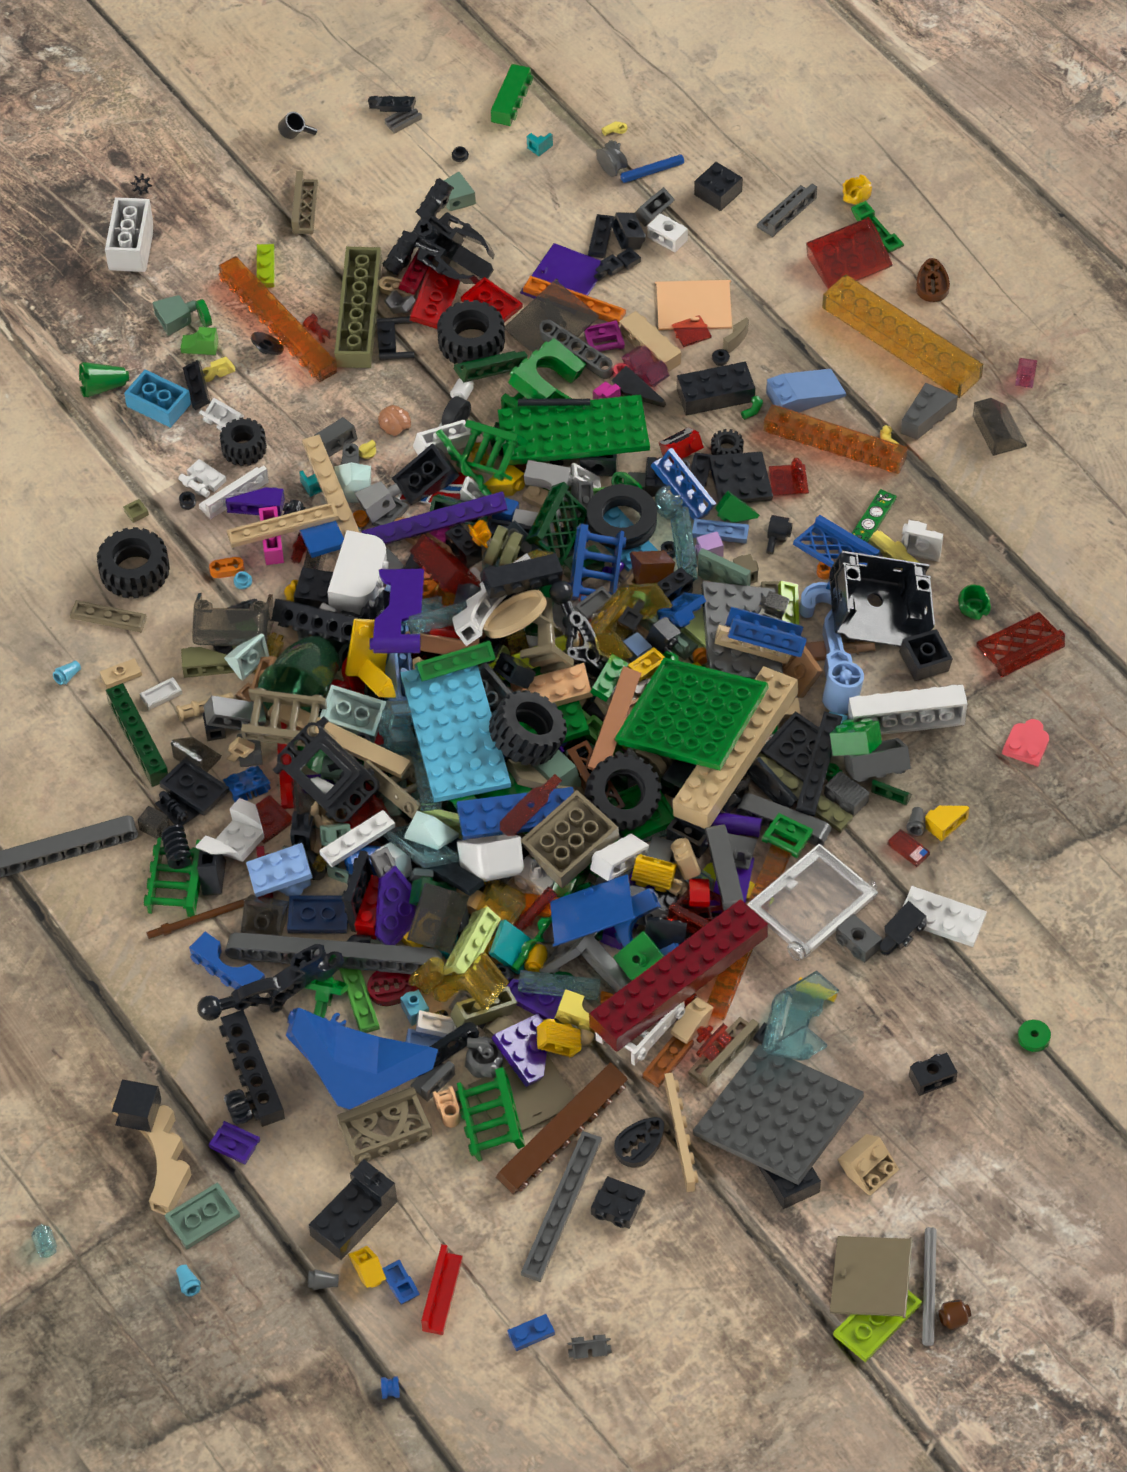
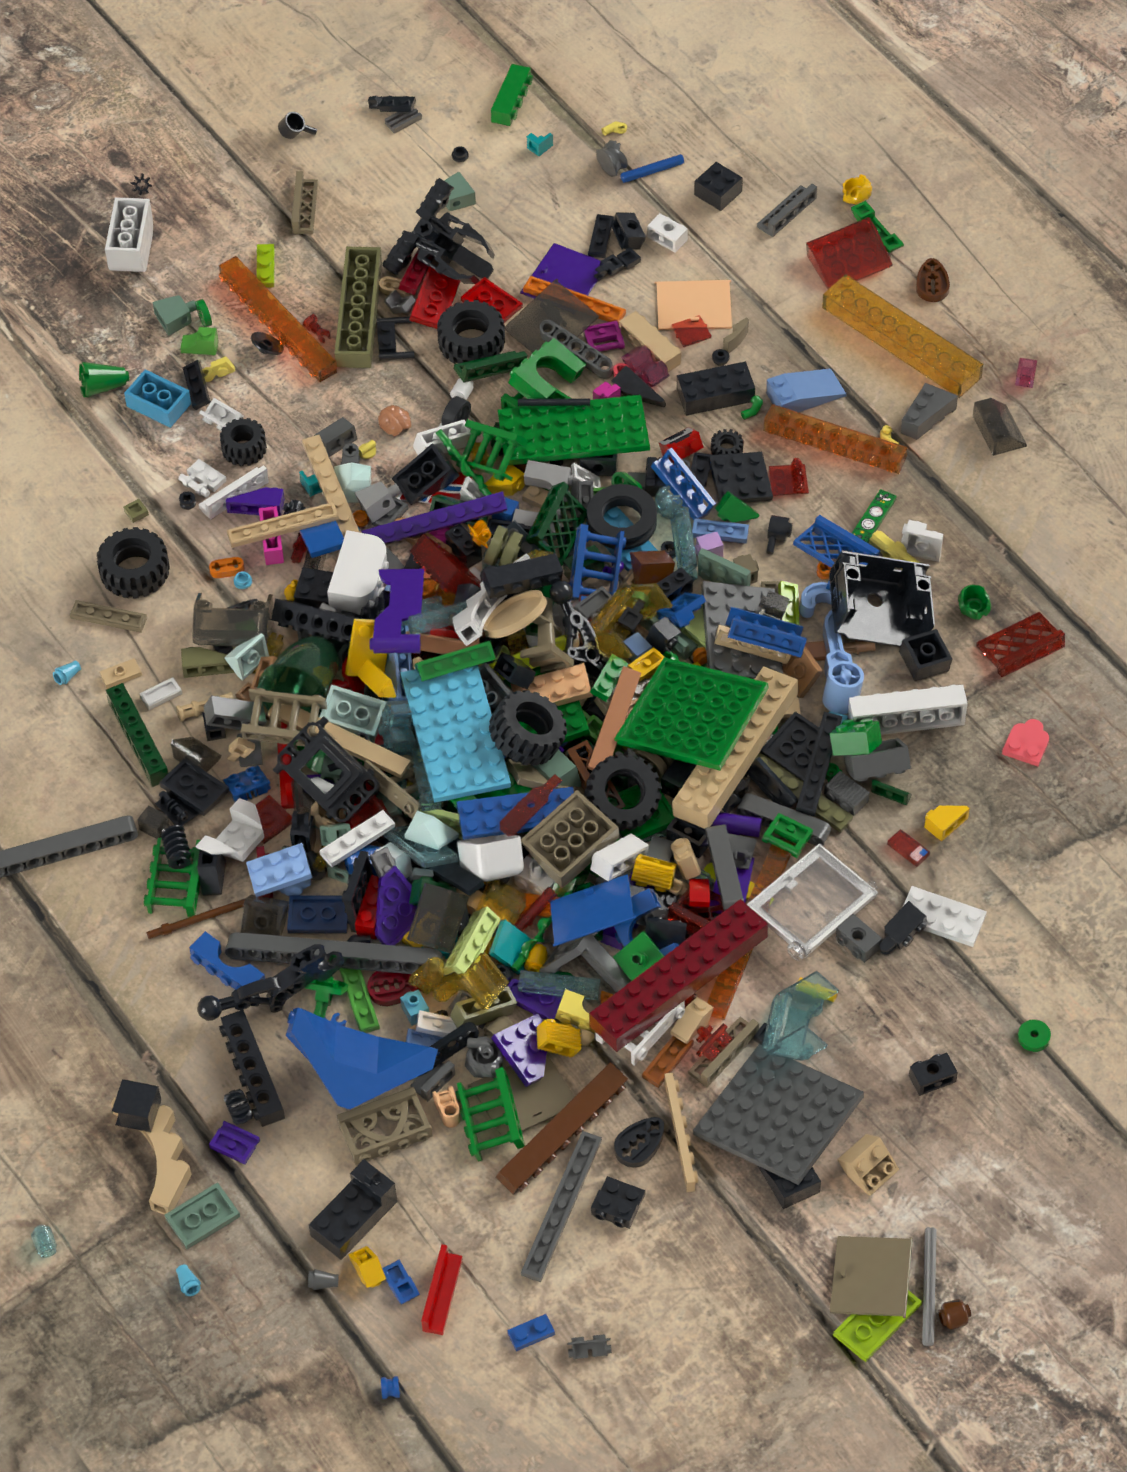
dark grey brick [635,187,675,226] -> none
dark grey cone [906,807,926,836] -> none

